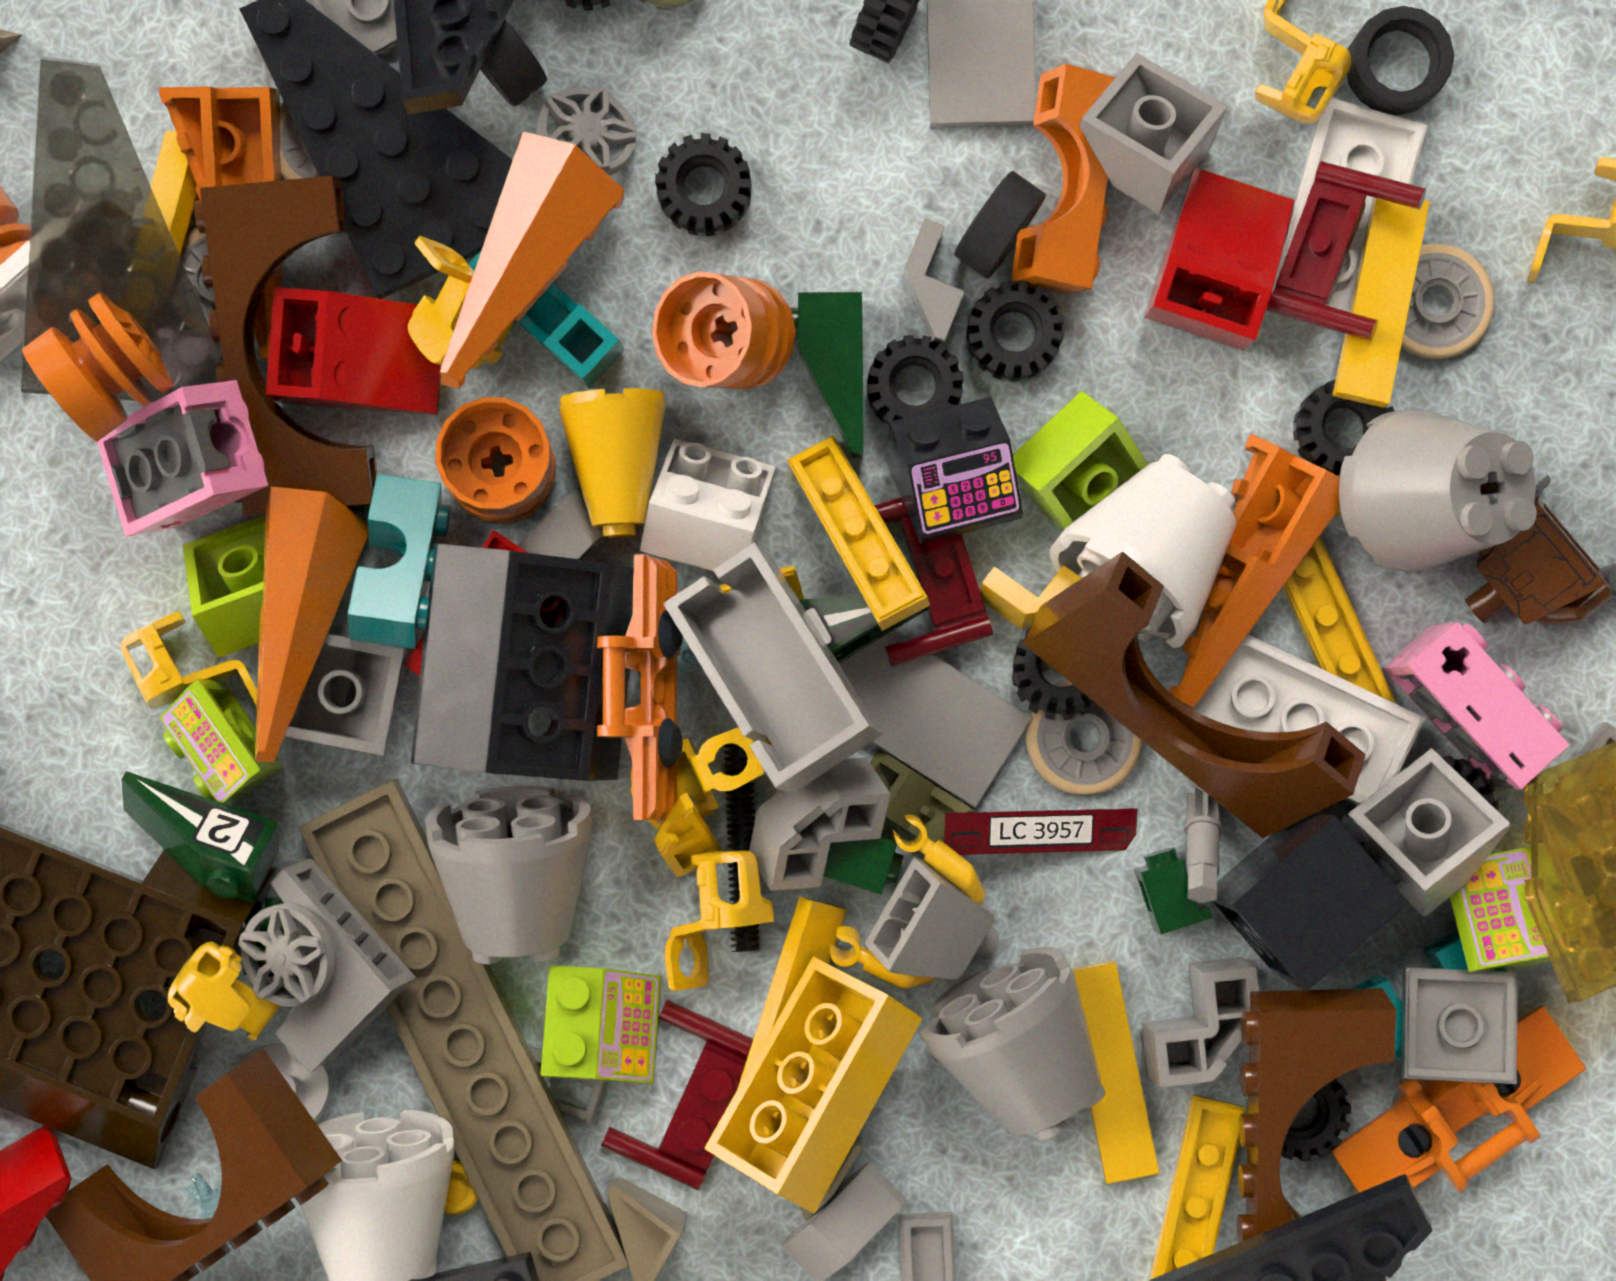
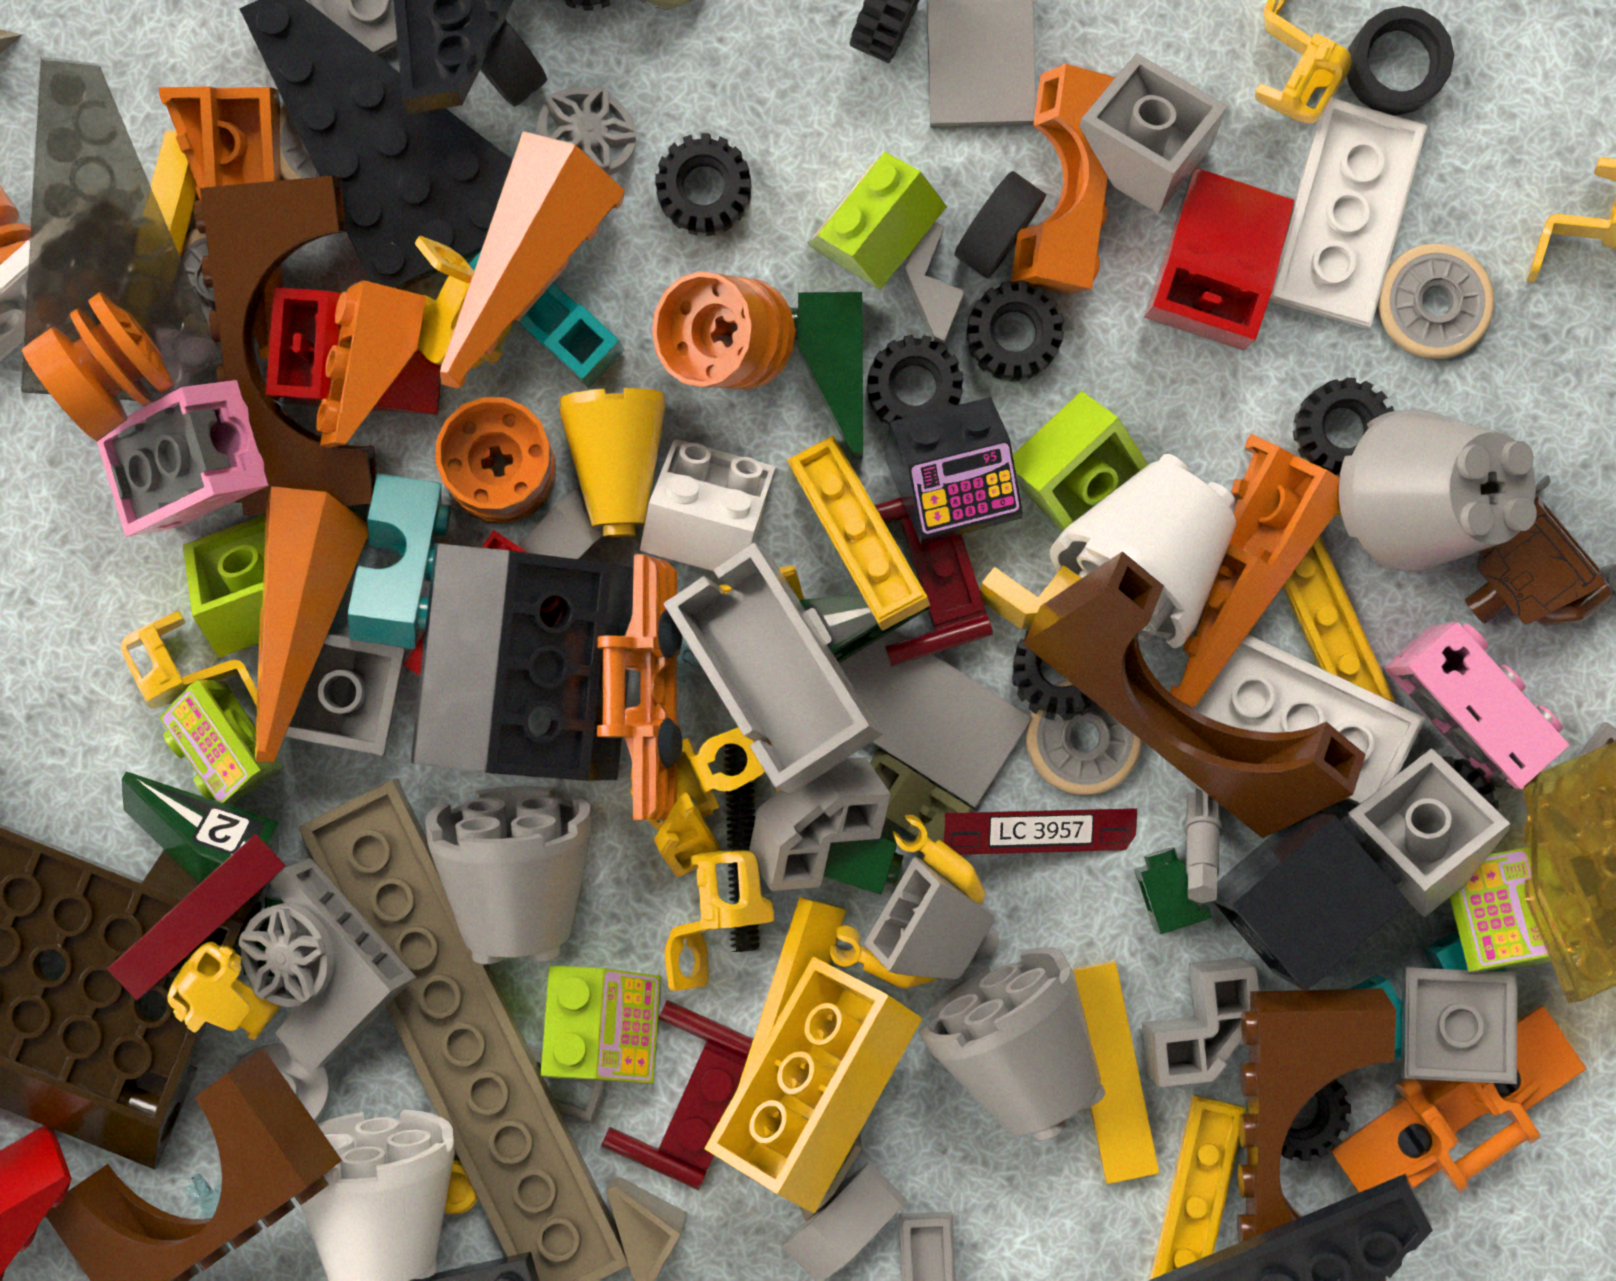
dark red plate [1267,161,1426,341] -> none
yellow tile [1332,198,1430,408] -> none
none -> dark red sticker [107,834,286,1000]
none -> orange slope [316,280,426,448]
none -> lime slope [807,151,947,290]

